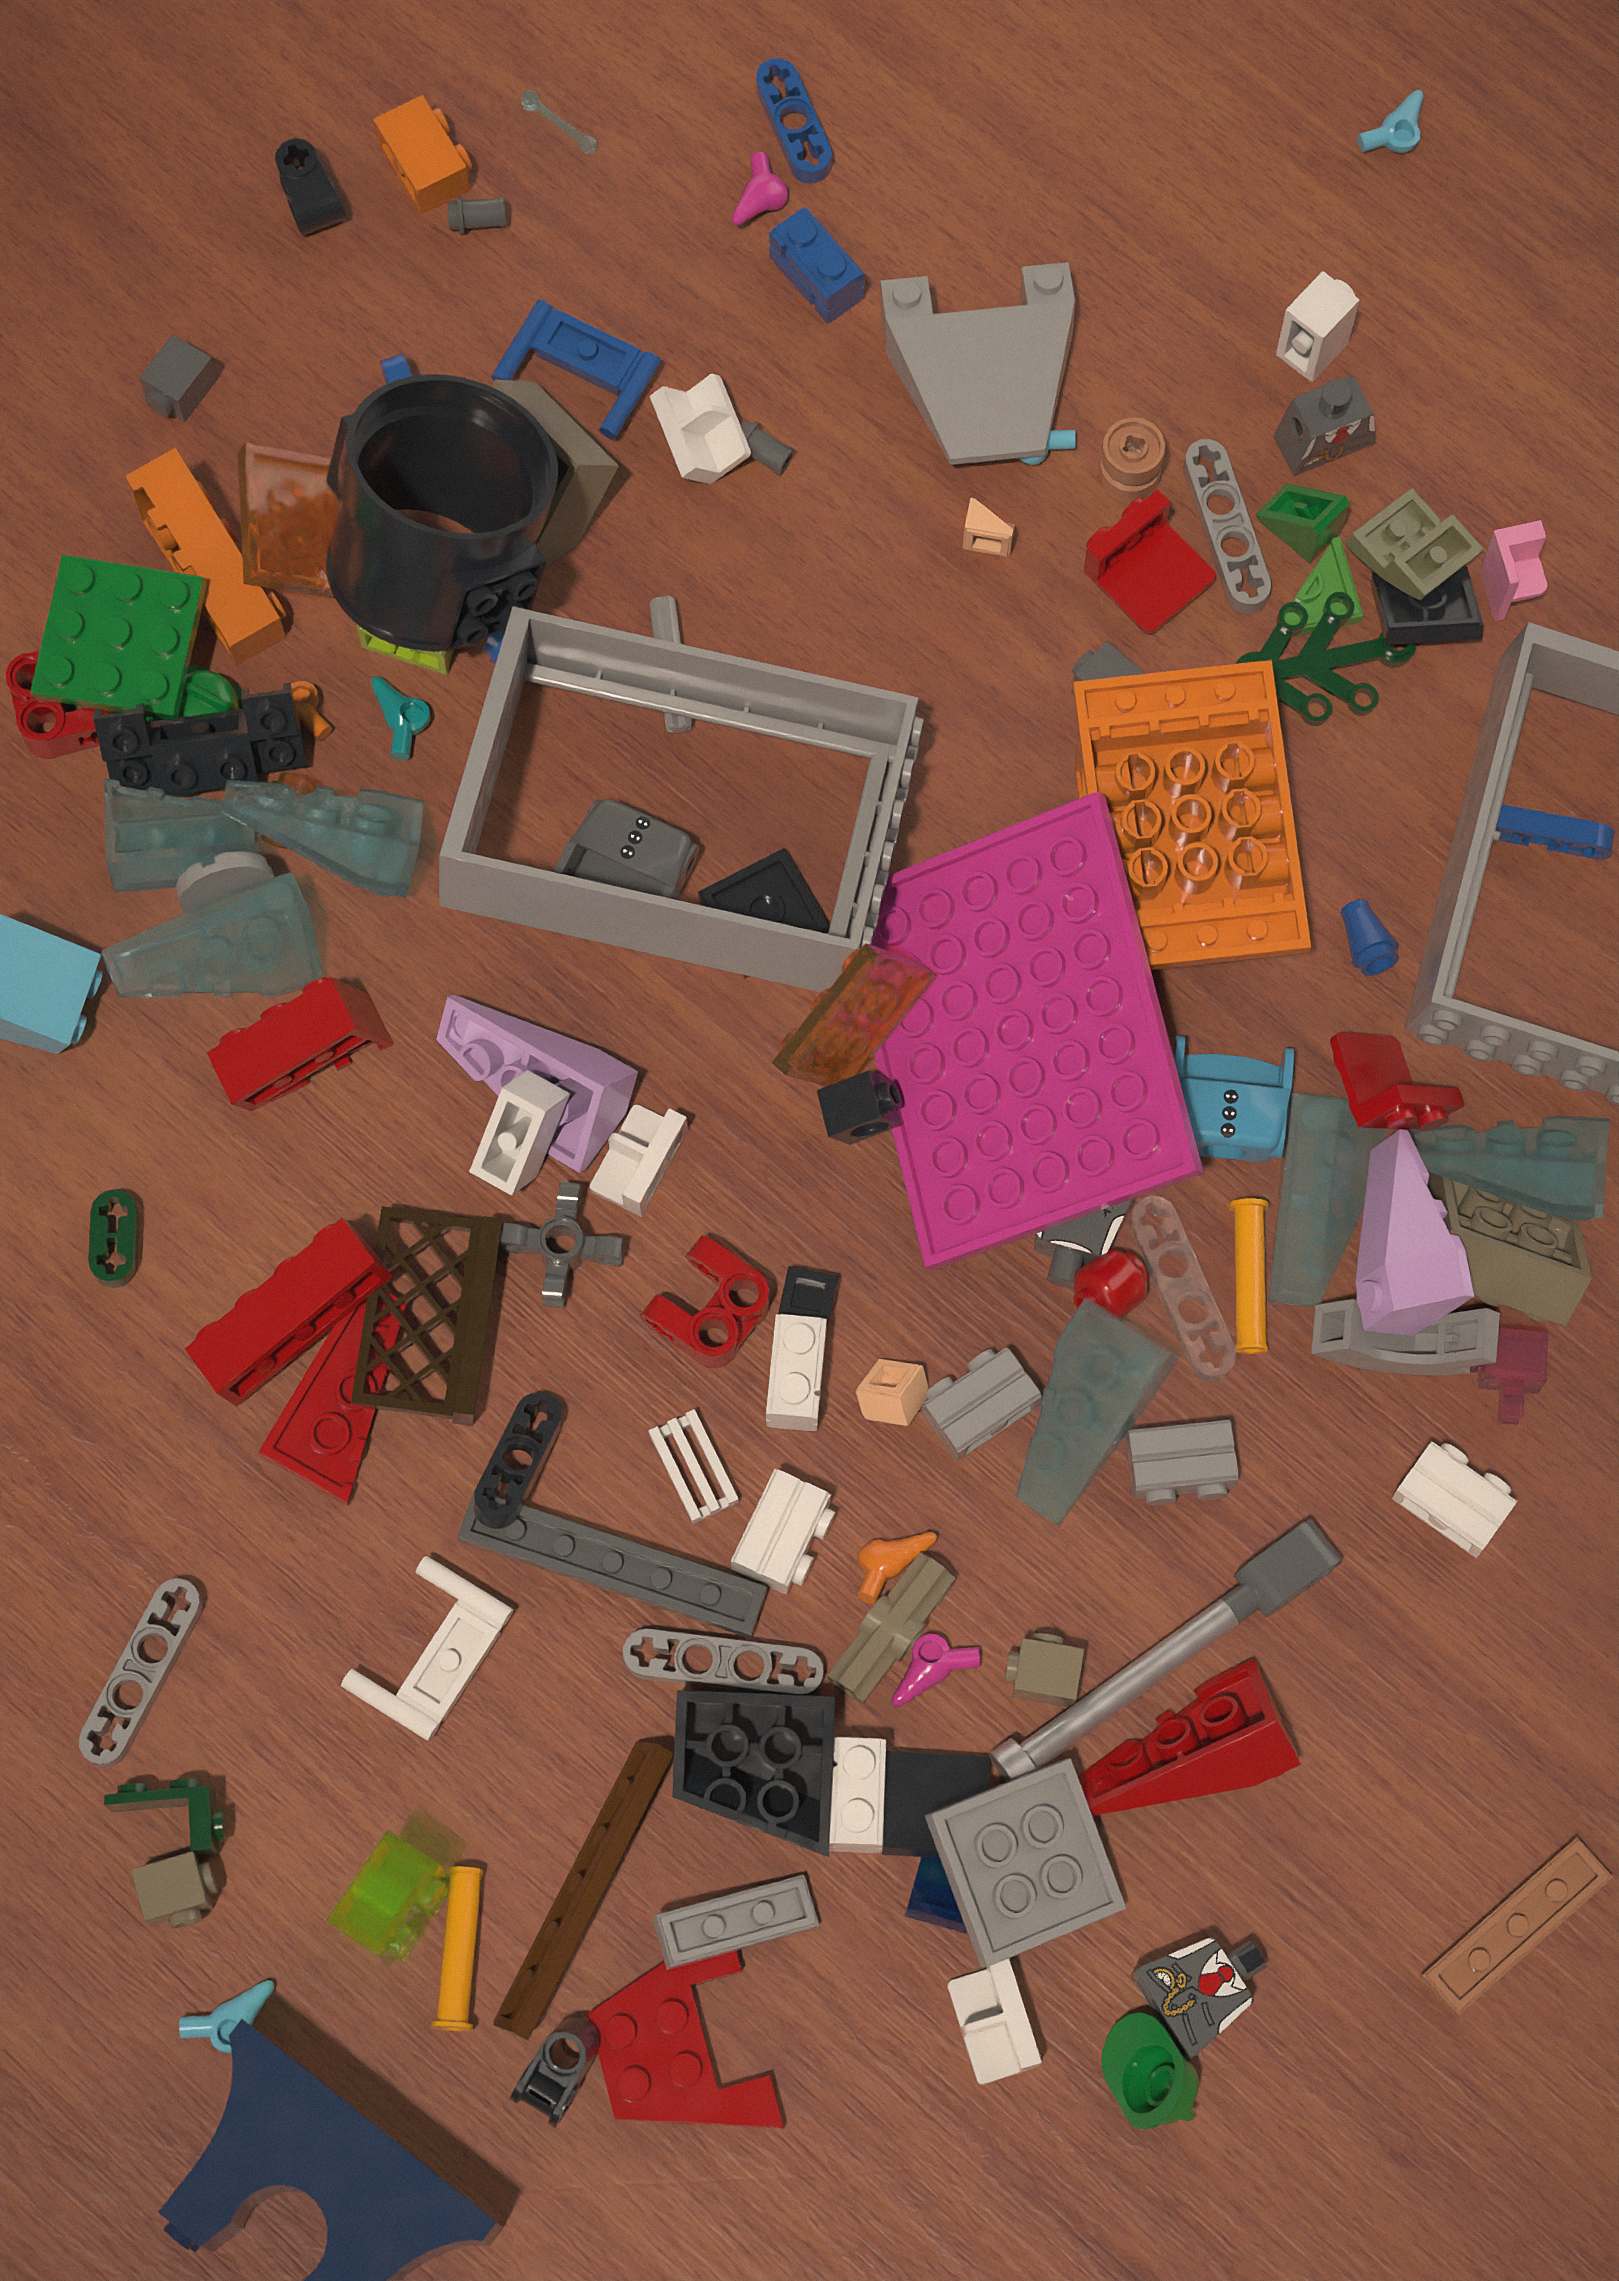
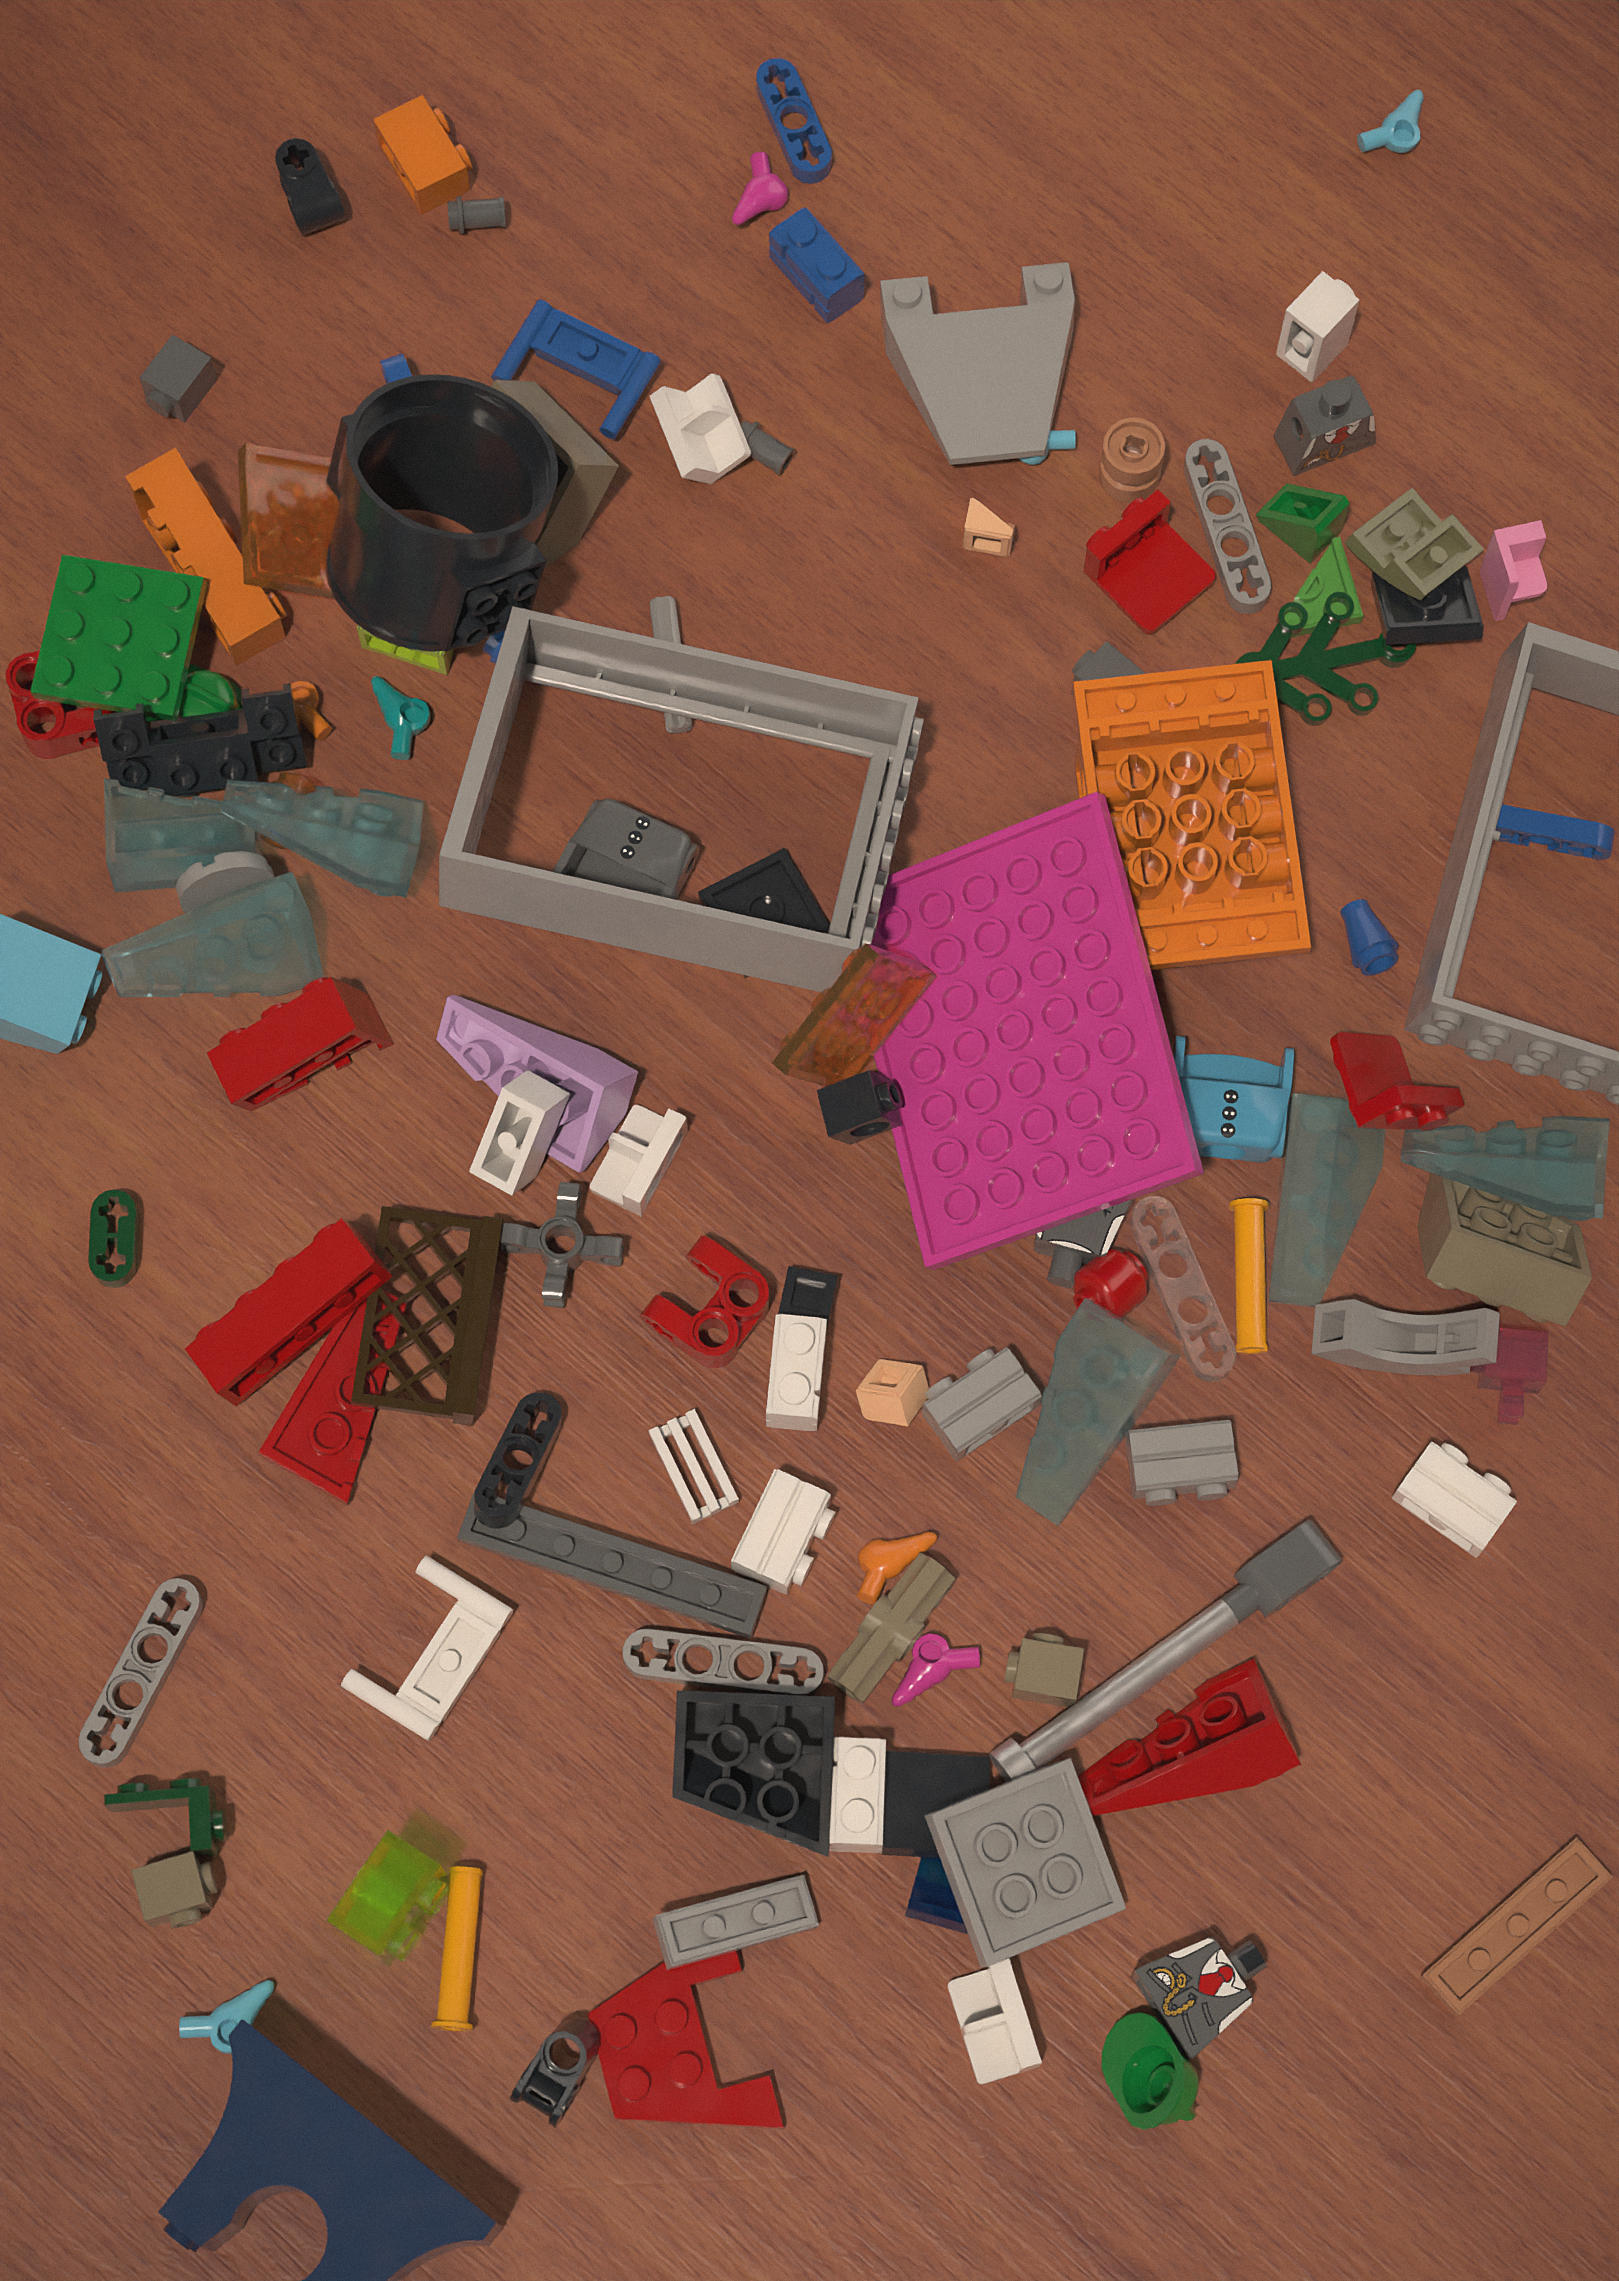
reddish brown tile [493,1740,674,2041] -> none
clear light blue hinge [521,90,597,154] -> none
lavender wedge [1355,1129,1474,1336] -> none

